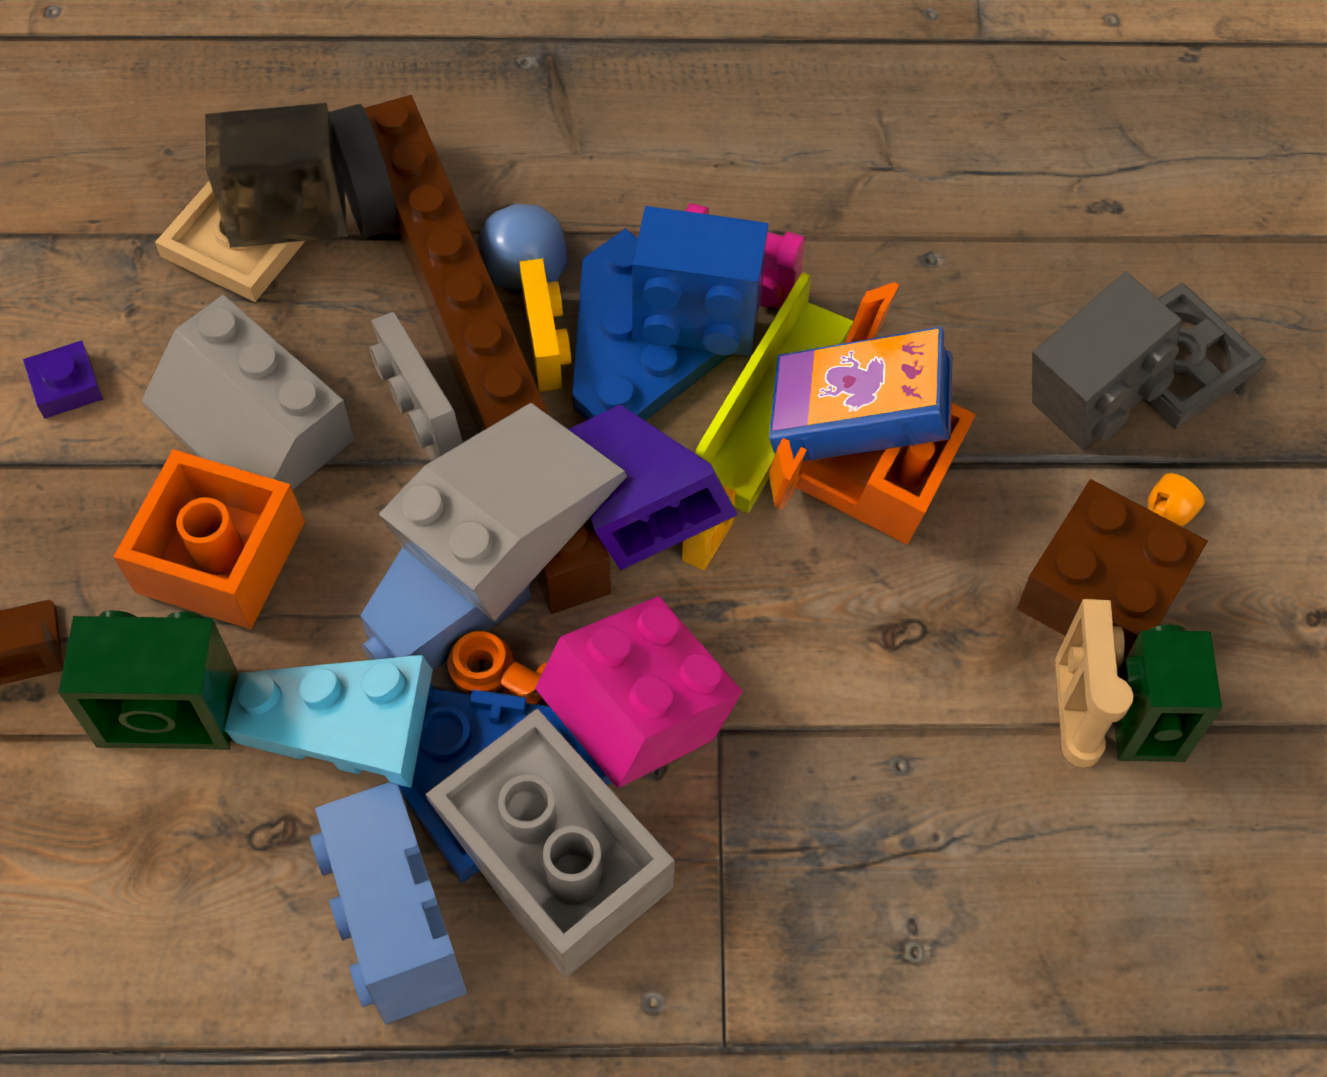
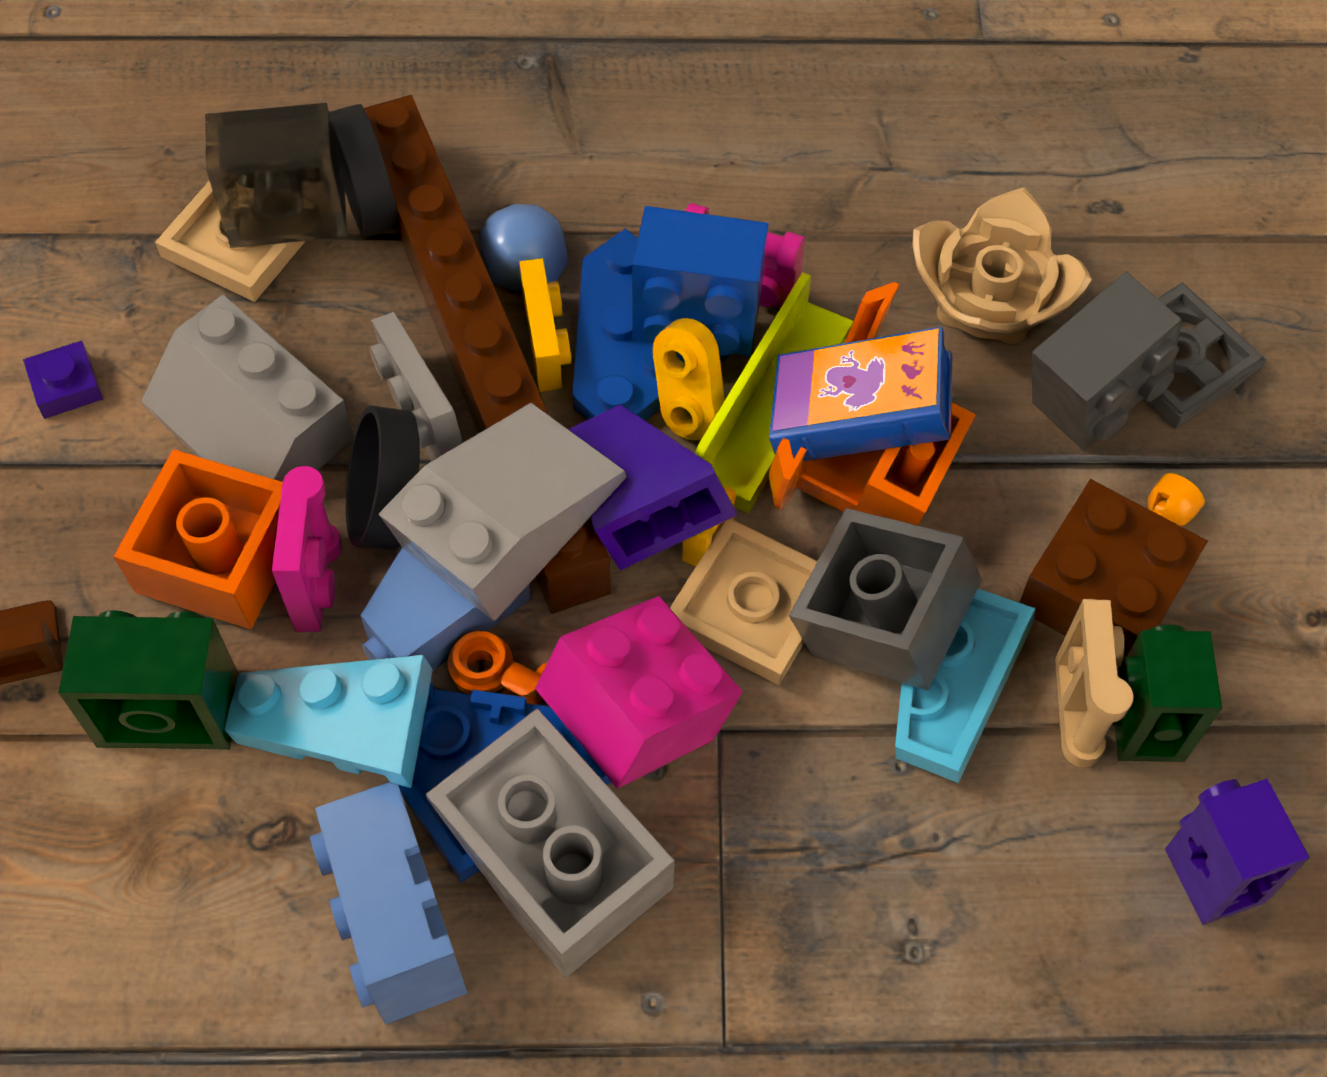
none -> dark pink plate [272,466,343,632]
none -> black tyre [346,405,420,550]
none -> yellow plate [652,318,725,440]
none -> tan plate [670,519,817,685]
none -> dark grey brick [789,508,982,690]
none -> medium azure wing [895,588,1035,783]
none -> tan brick [912,187,1092,344]
none -> dark purple brick [1165,778,1310,925]

